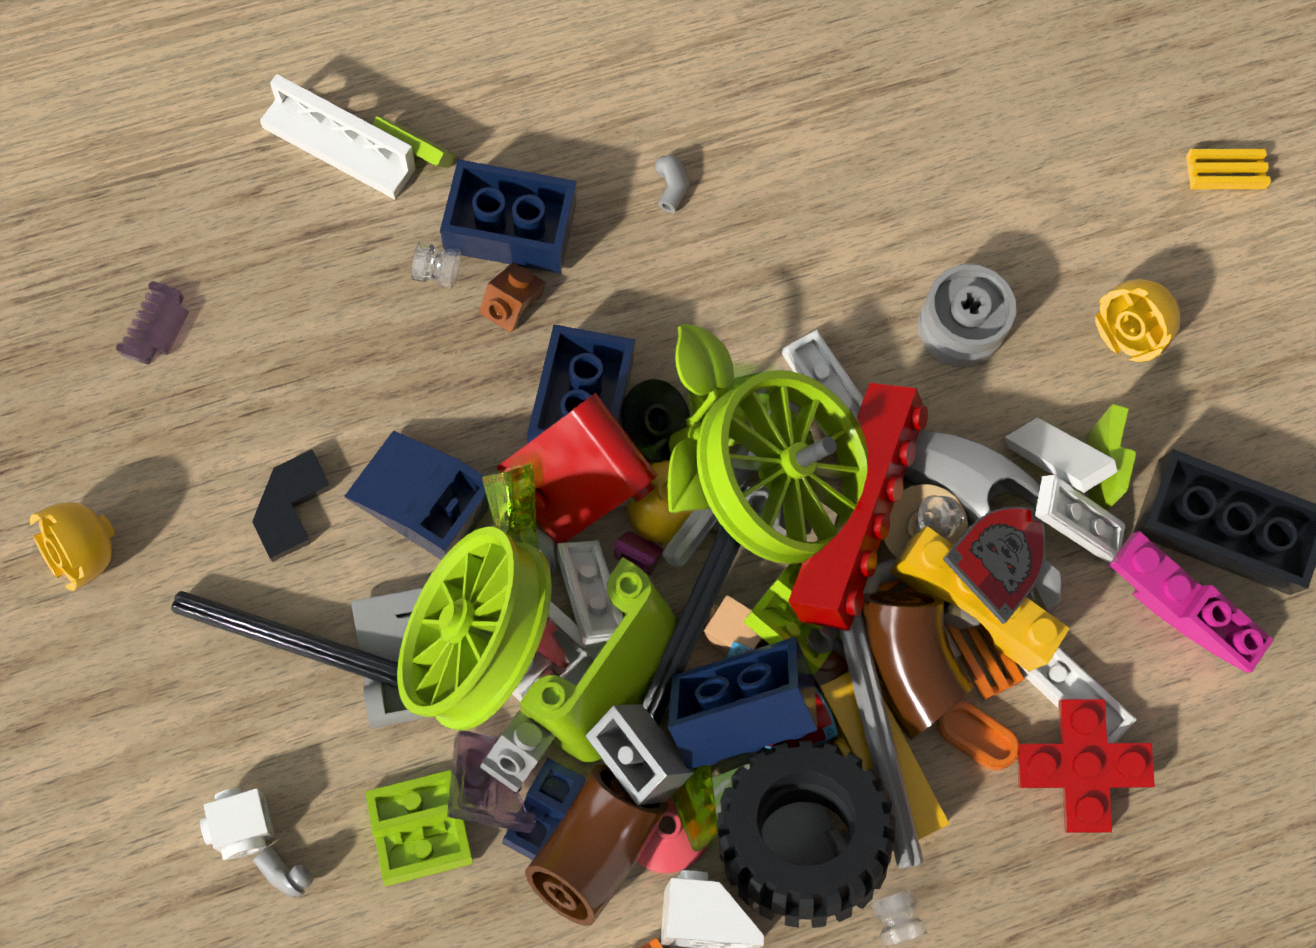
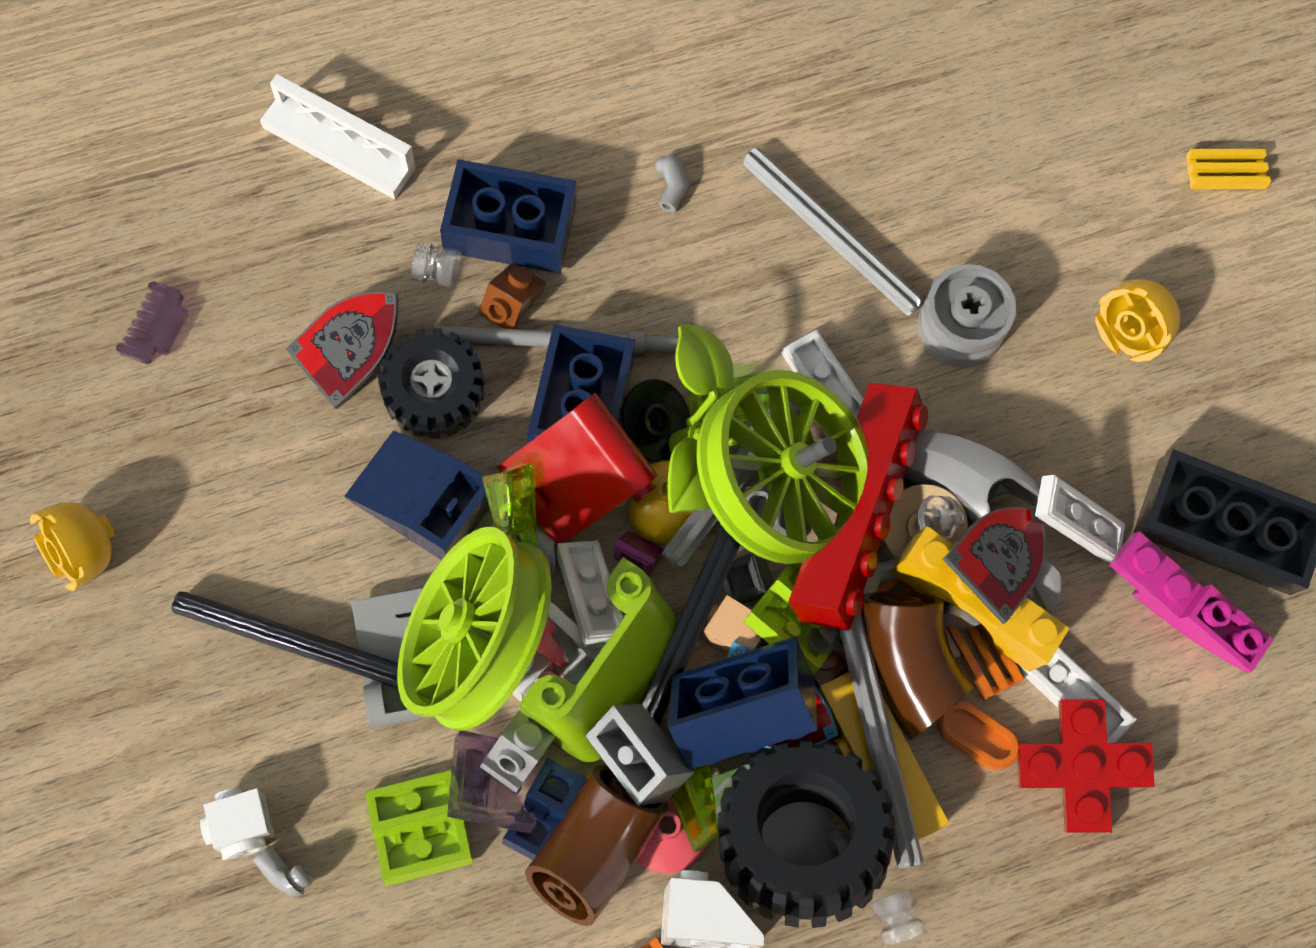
black tile [252,450,332,562] -> none
lime tile [372,116,456,168] -> none
white tile [1005,417,1118,493] -> none
lime slope [1086,404,1137,511] -> none
none -> shield [286,292,399,409]
none -> black wheel [378,328,485,439]
none -> light grey bar [434,325,678,356]
none -> dark grey slope [722,553,774,604]
none -> axle [743,147,923,316]

